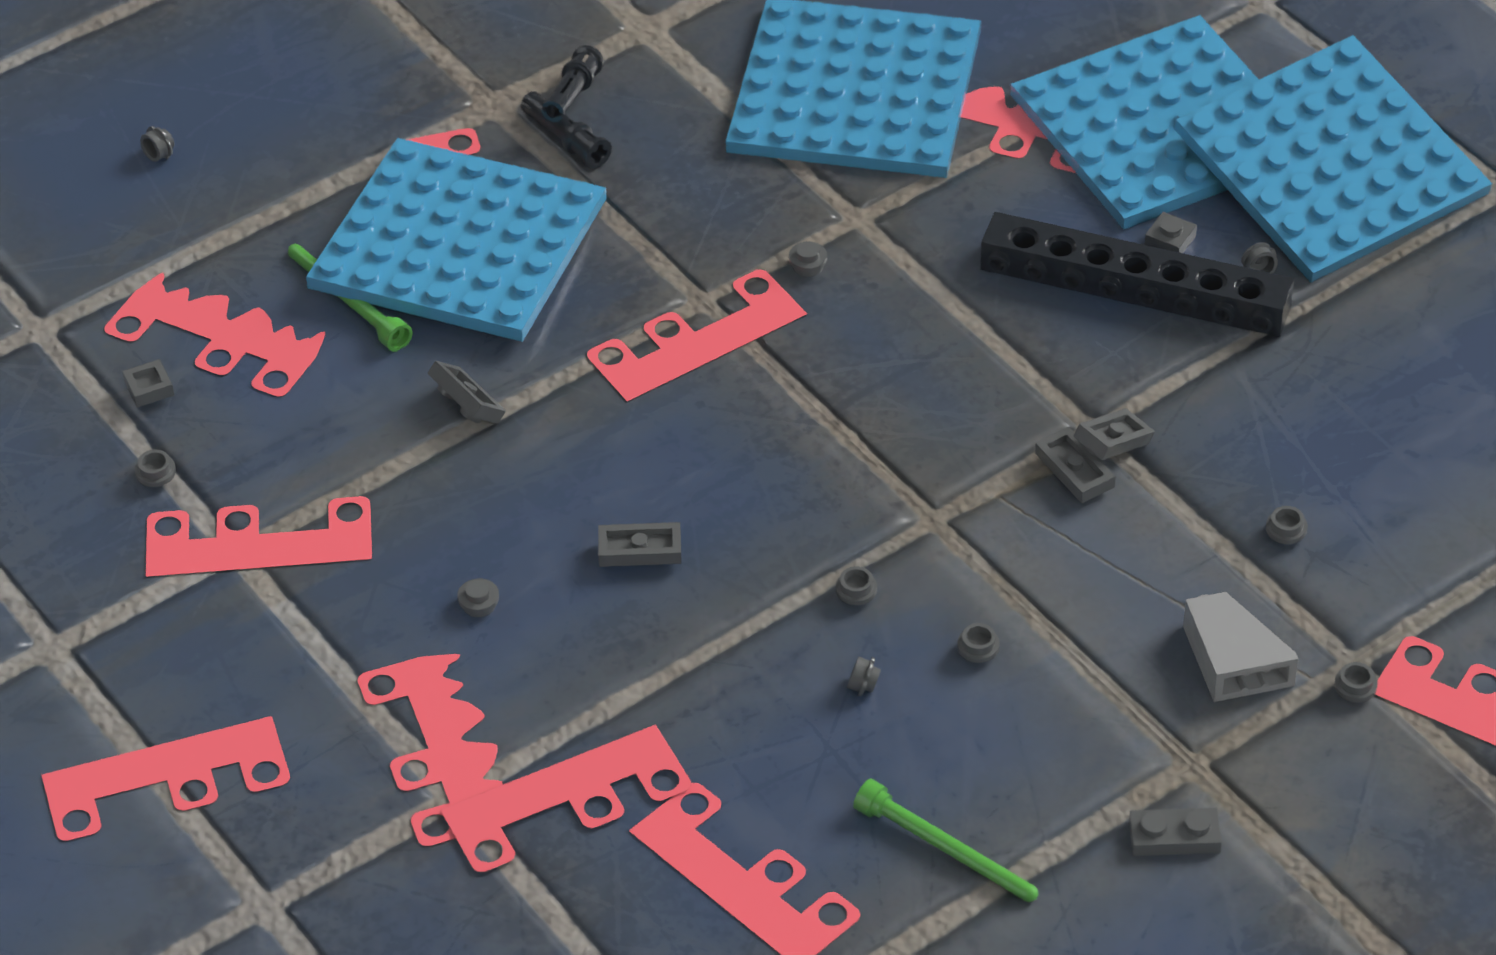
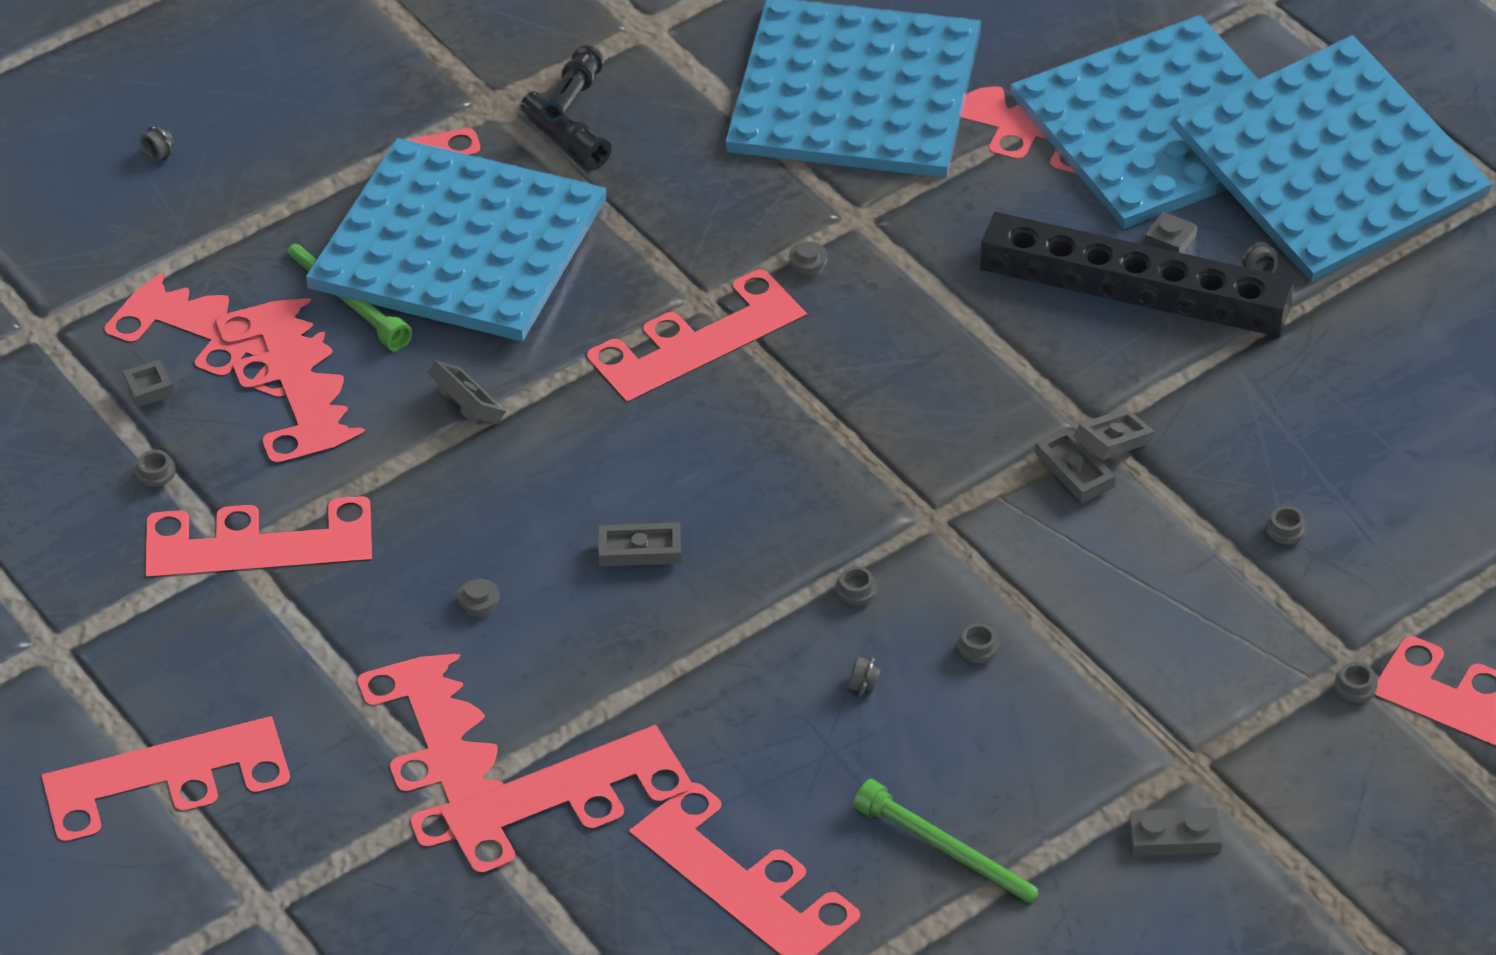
light grey slope [1183,592,1298,702] -> none
none -> coral piece [216,298,365,462]

